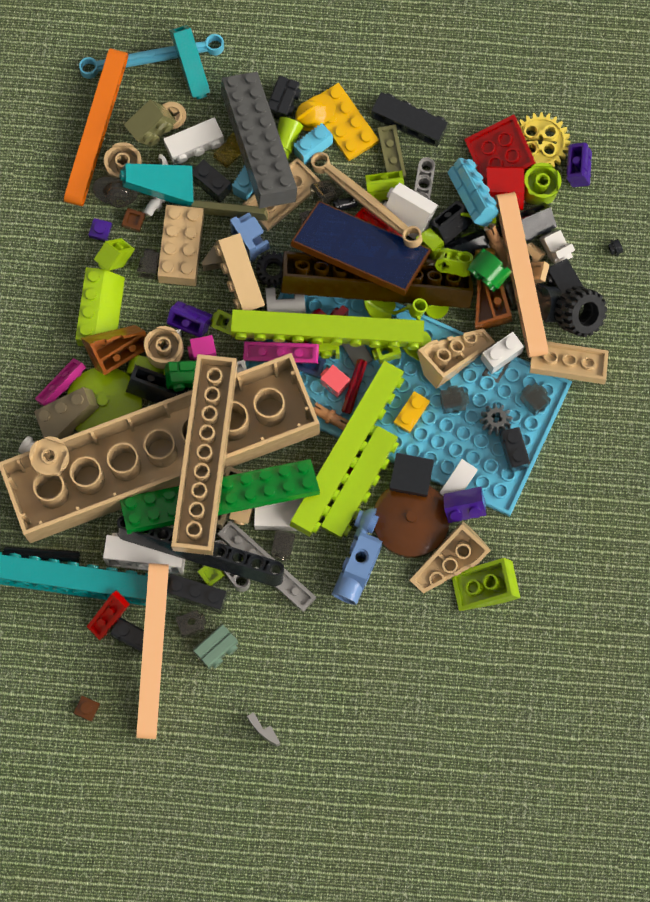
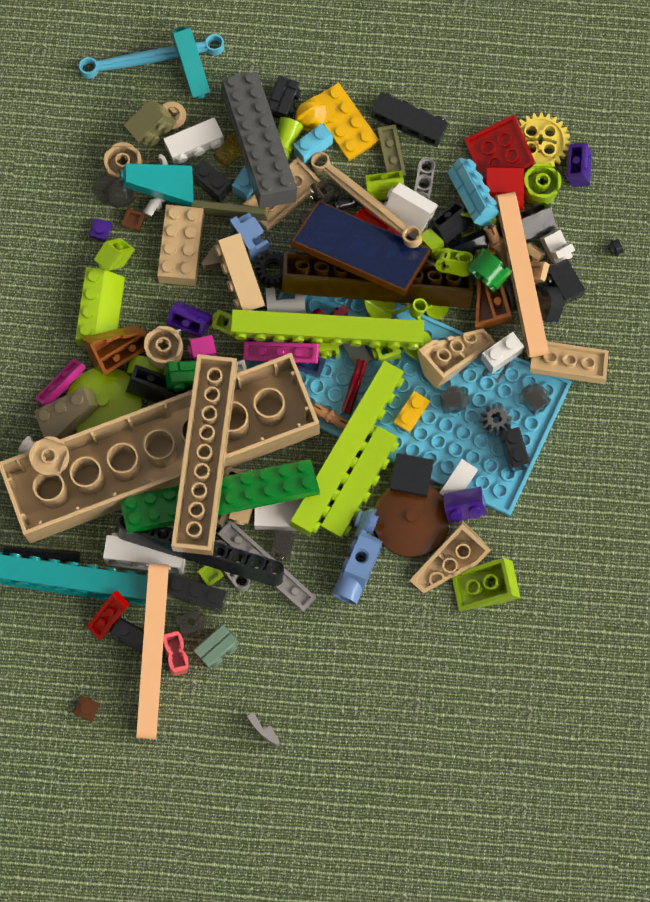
orange beam [64,48,128,207] -> none
clear smoke brick [137,249,160,280] -> none
coral brick [320,365,350,398] -> none
black tyre [555,286,607,337] -> none
none -> coral brick [163,631,189,676]

